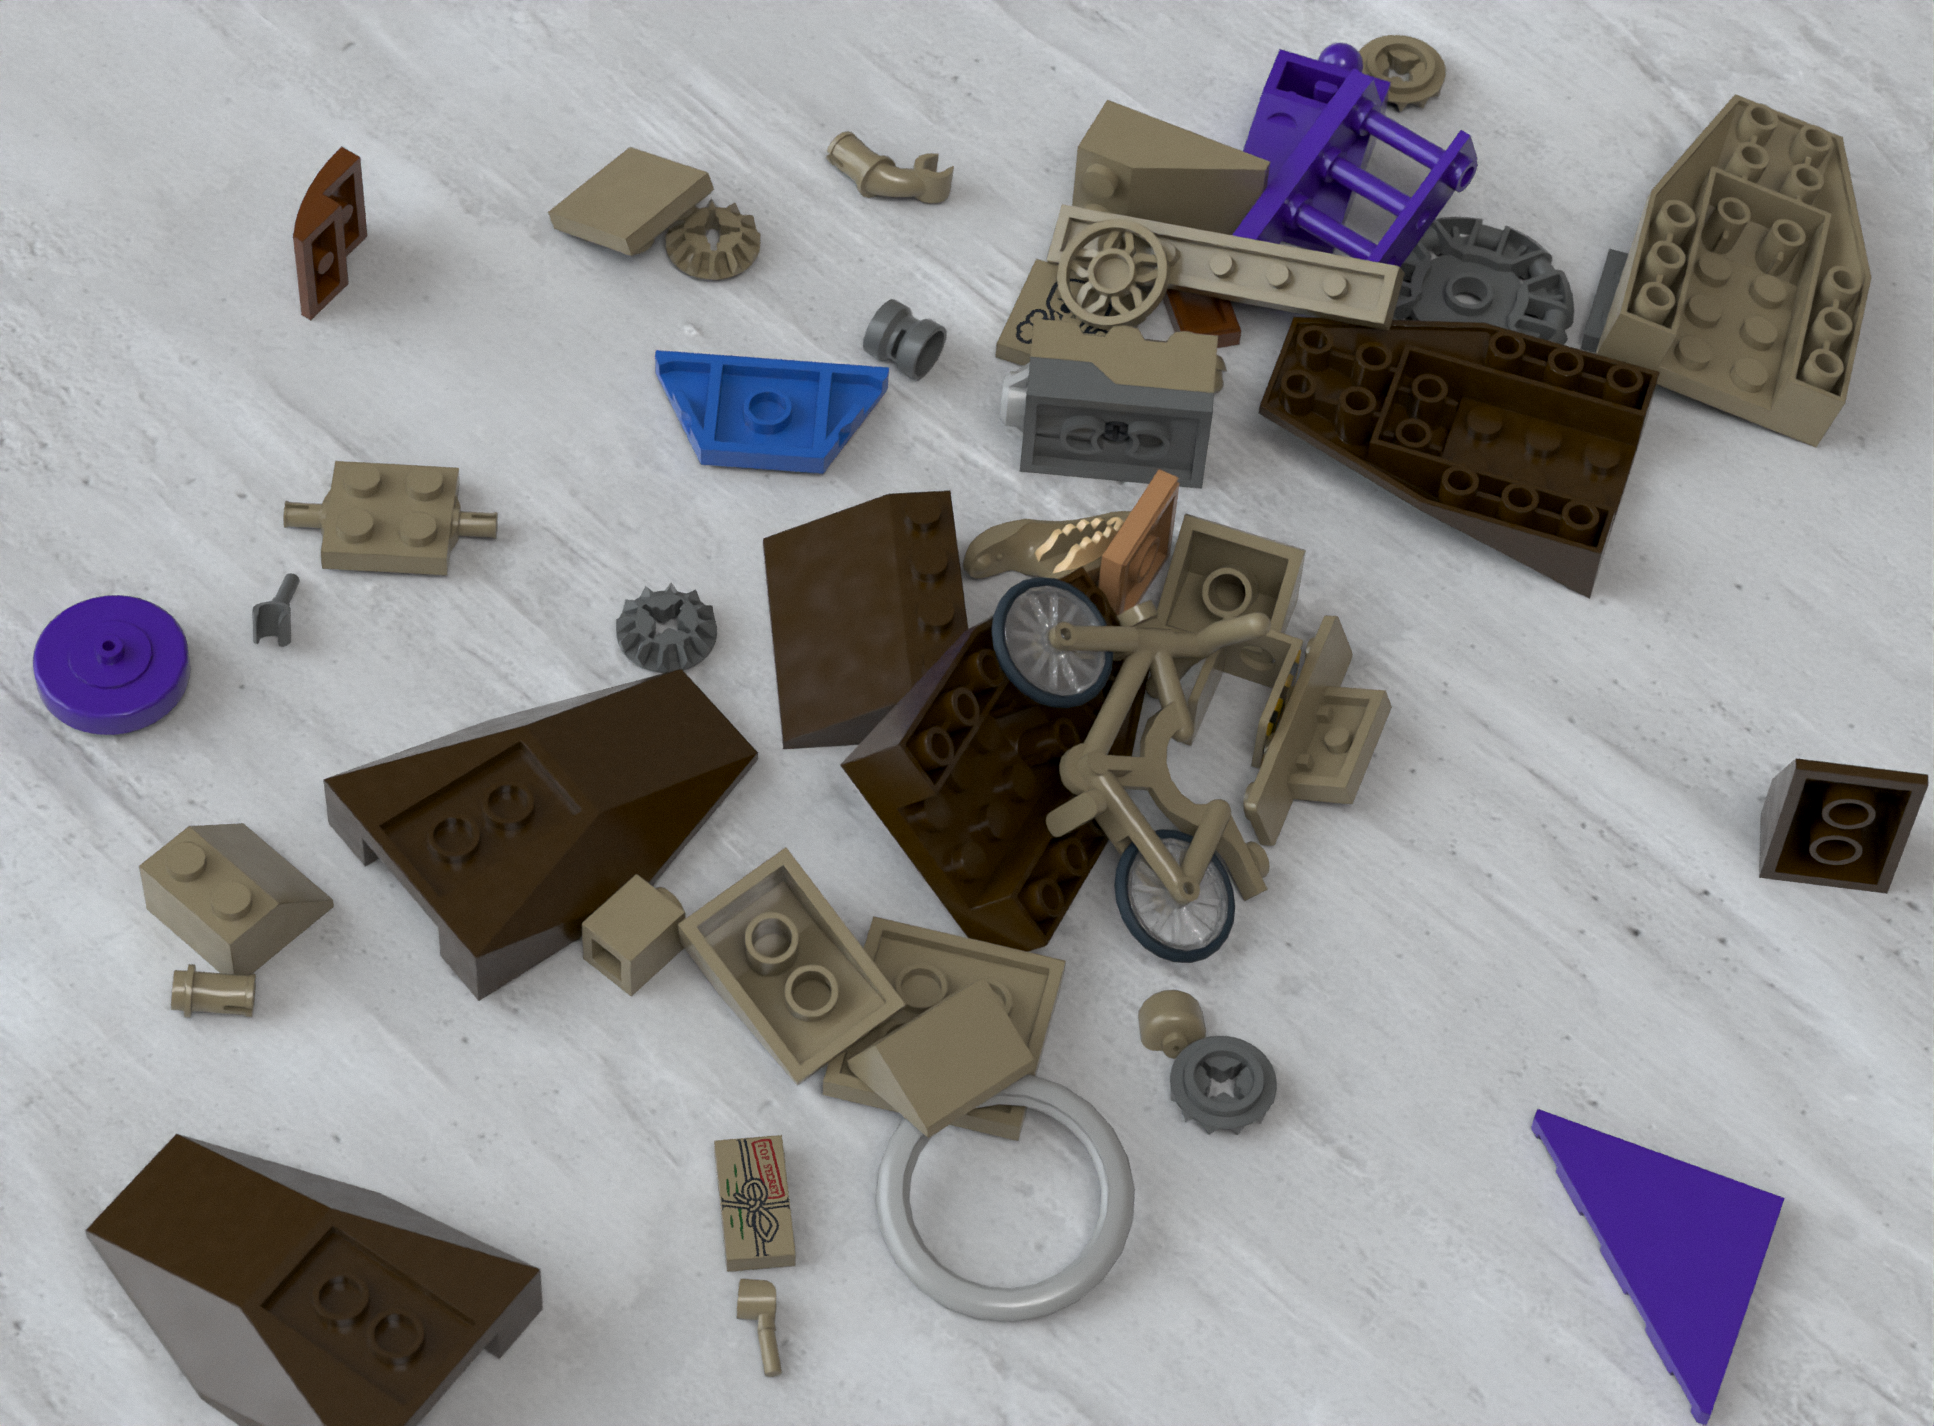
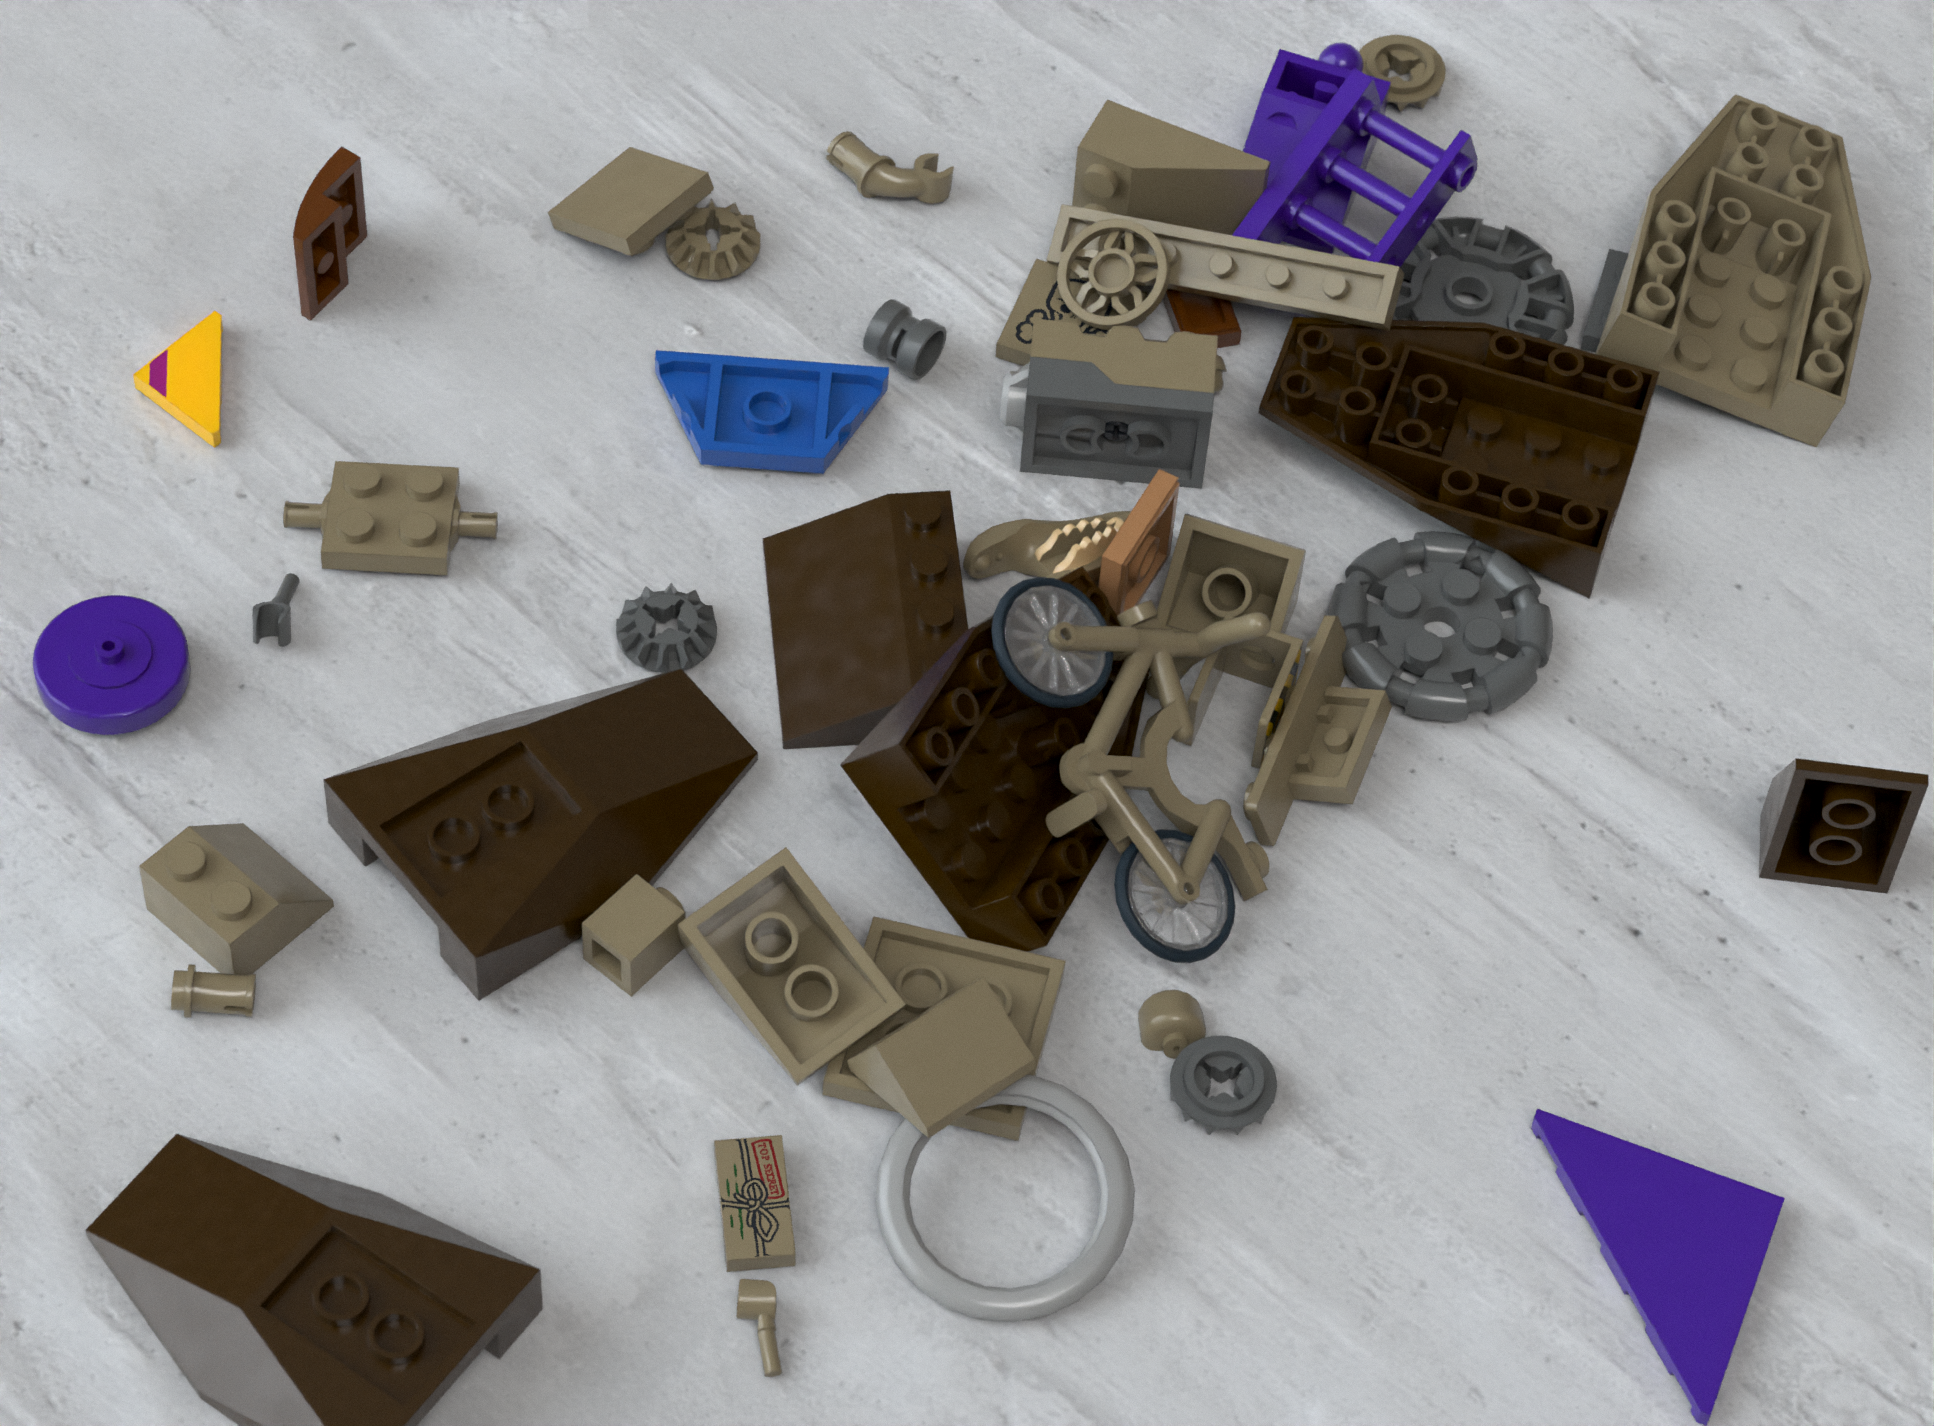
none -> yellow tile [133,311,223,448]
none -> dark grey plate [1328,531,1553,721]

